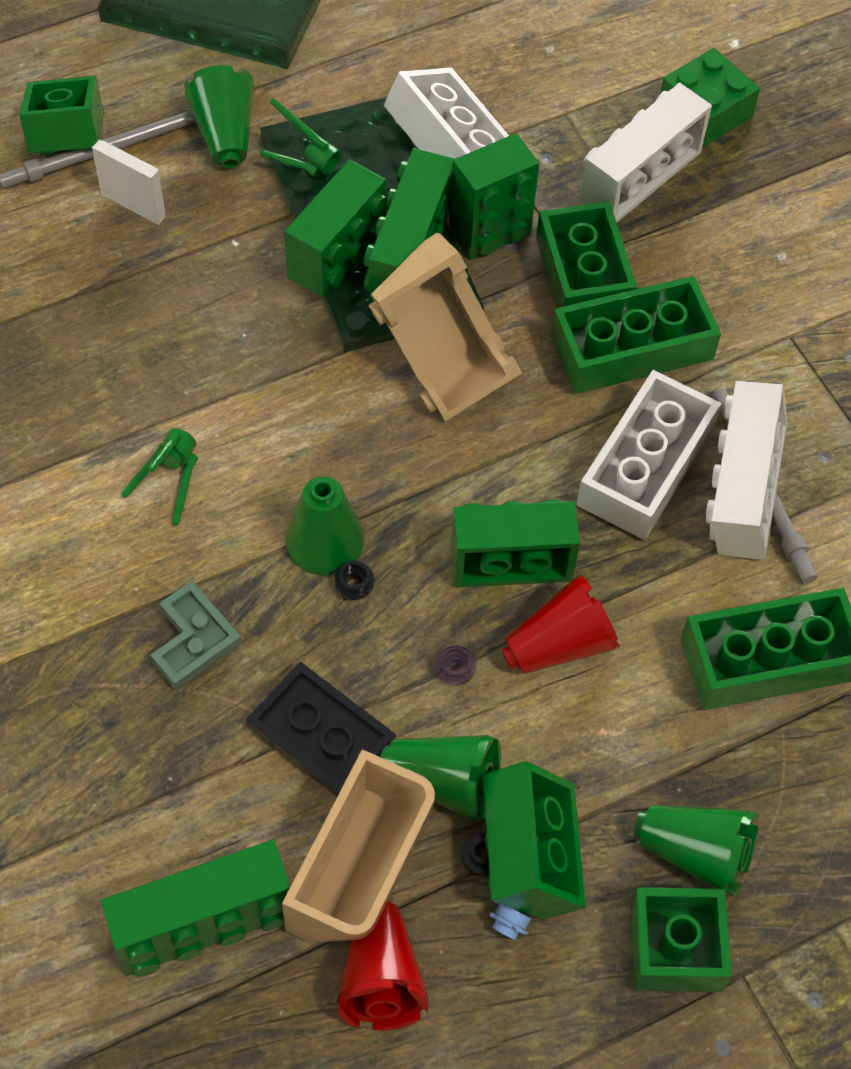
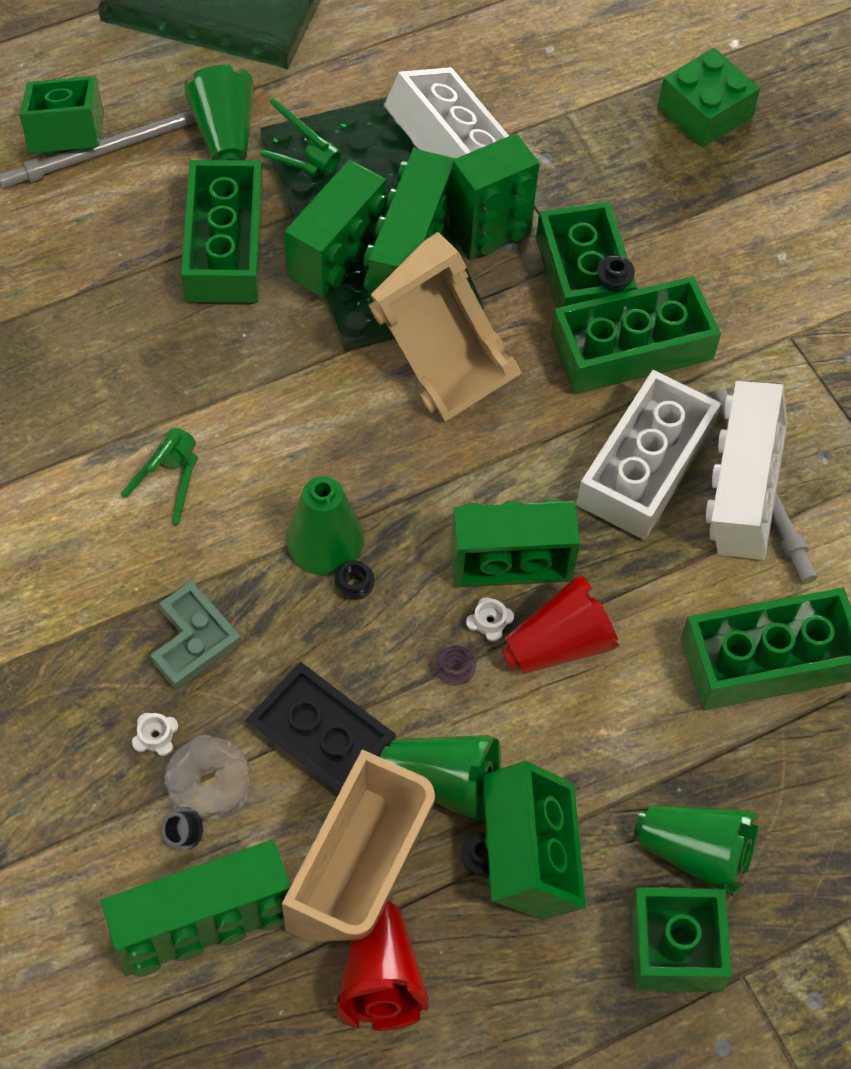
white tile [92,139,166,225] -> none
light blue plate [489,904,531,940] -> none
white brick [579,83,712,223] -> none
none -> white plate [132,713,178,756]
none -> black plate [162,807,203,851]
none -> clear plate [164,734,250,822]
none -> green brick [181,160,264,303]
none -> white plate [466,597,514,642]
none -> black plate [597,256,635,292]

